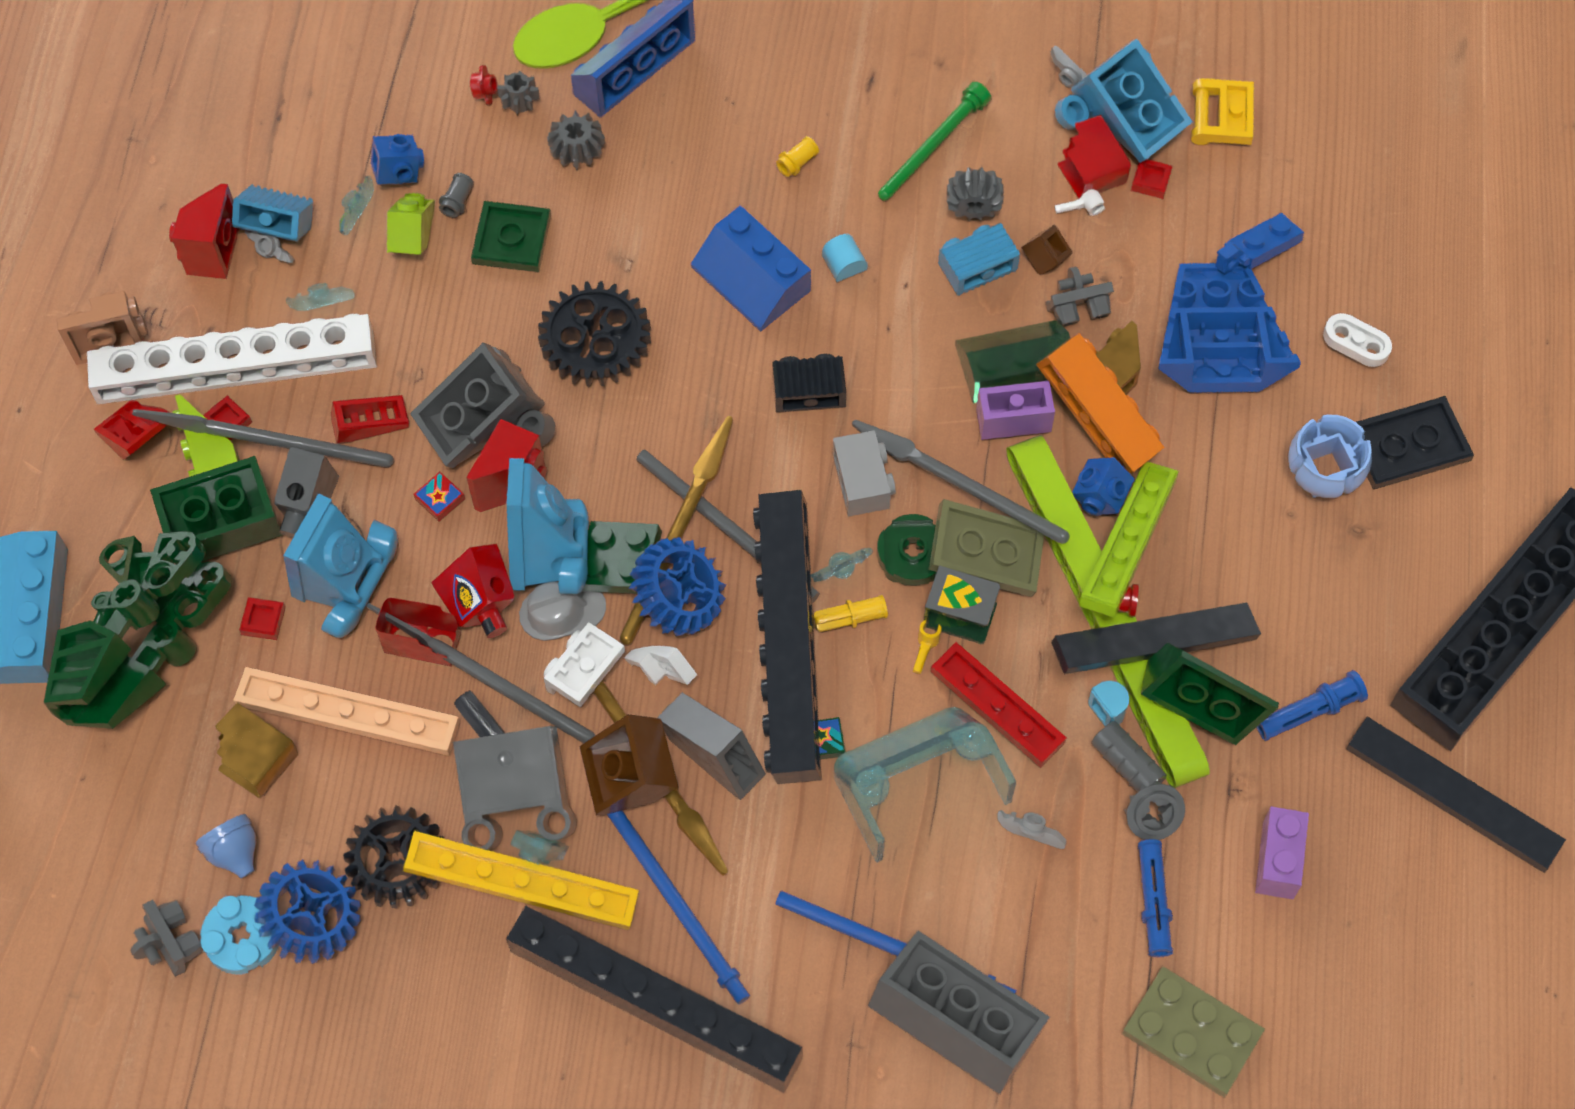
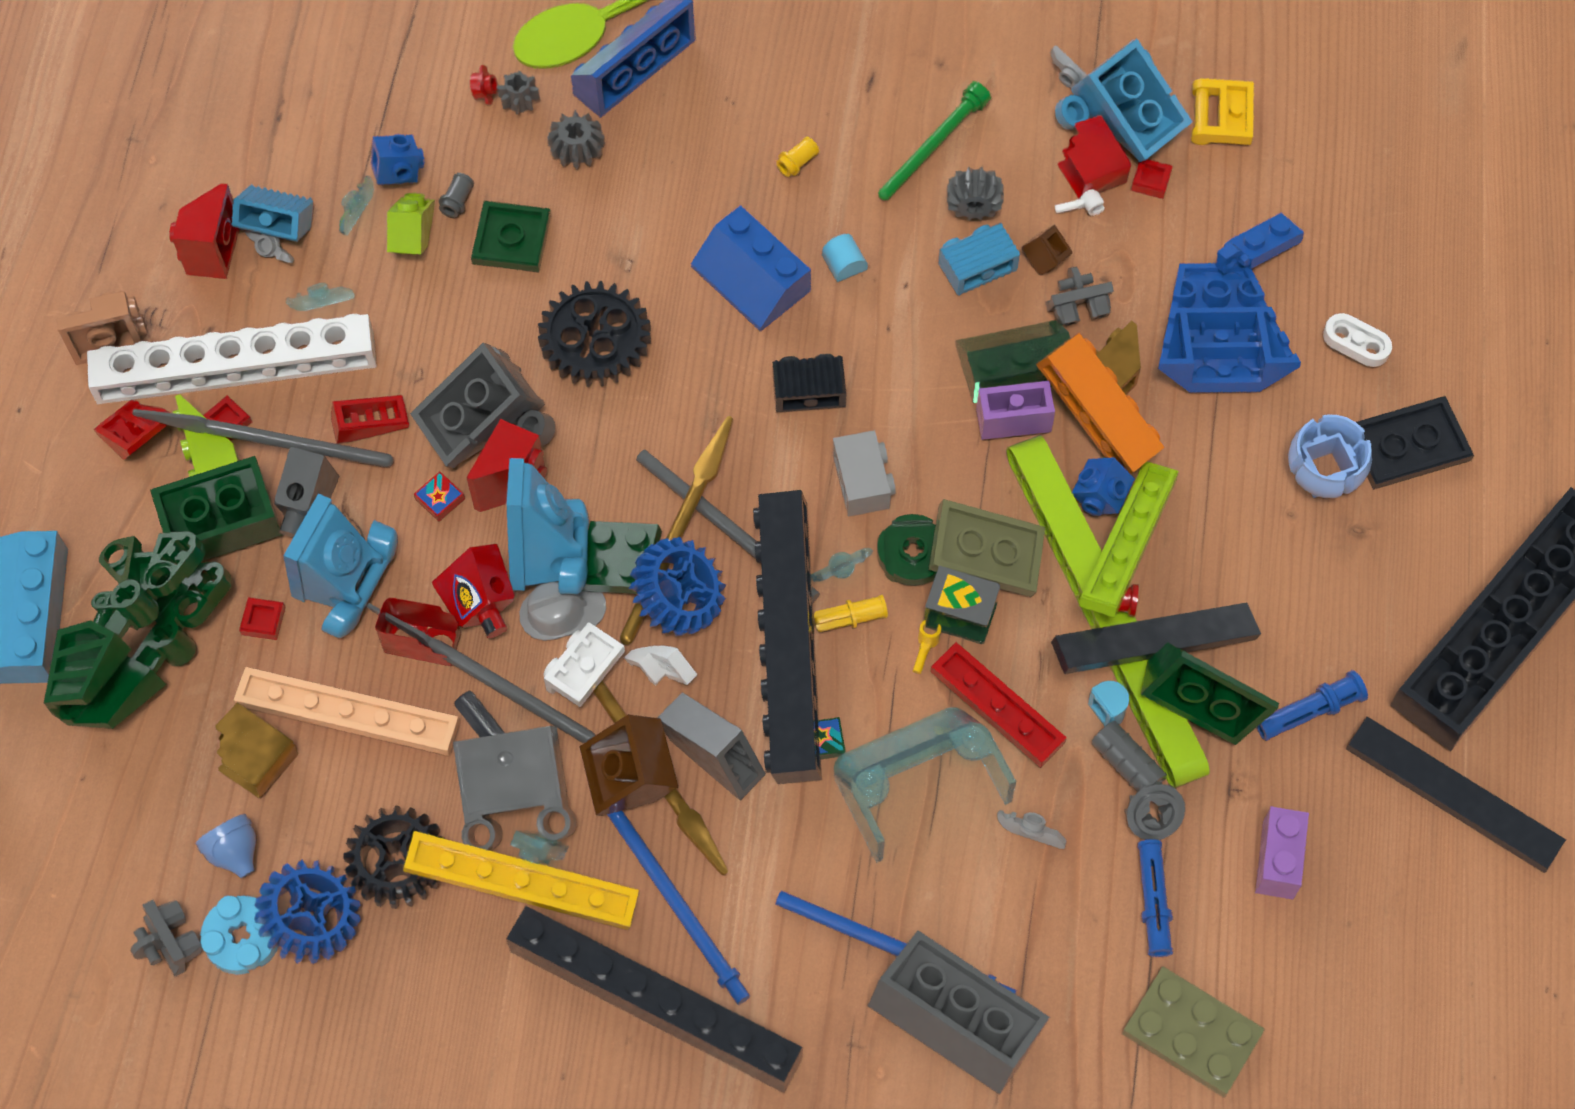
dark grey piece [852,420,1070,544] -> none

